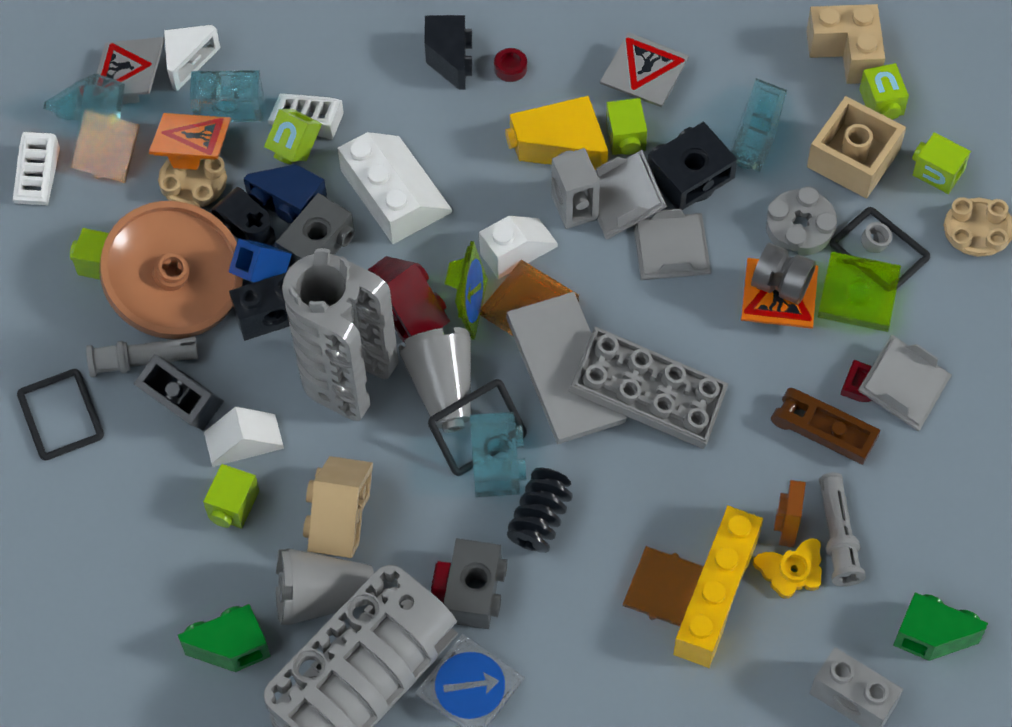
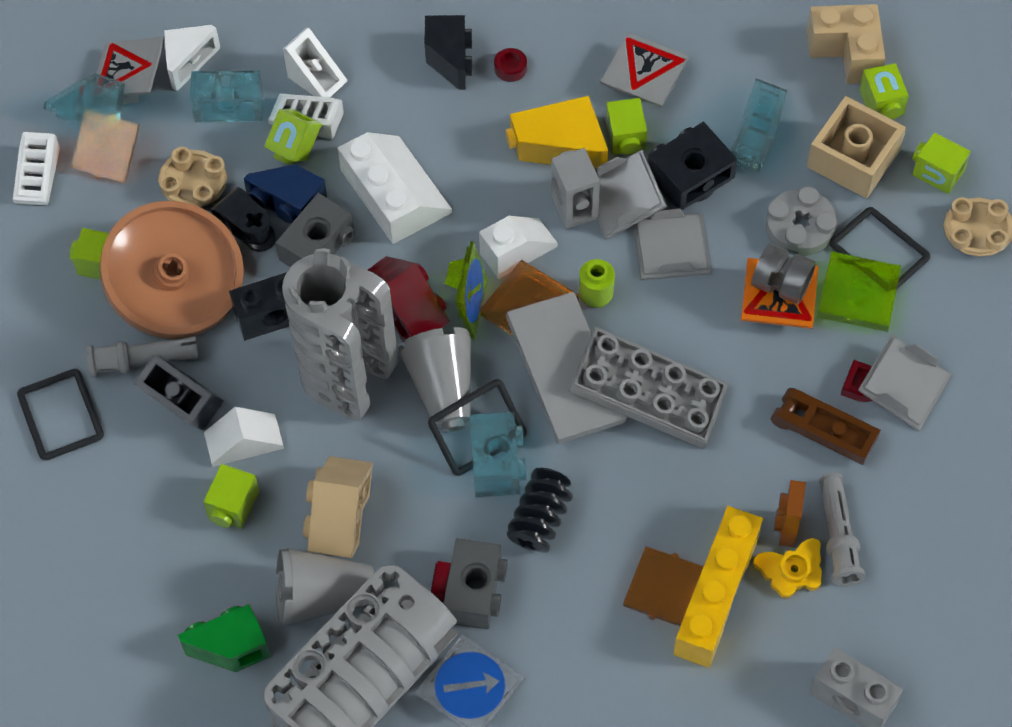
orange piece [149,113,231,170] -> none
blue brick [229,238,292,282] -> none
light grey hinge [861,222,892,253] -> none
green slope [893,592,988,661] -> none
none -> white slope [283,28,348,97]
none -> lime brick [579,259,615,308]

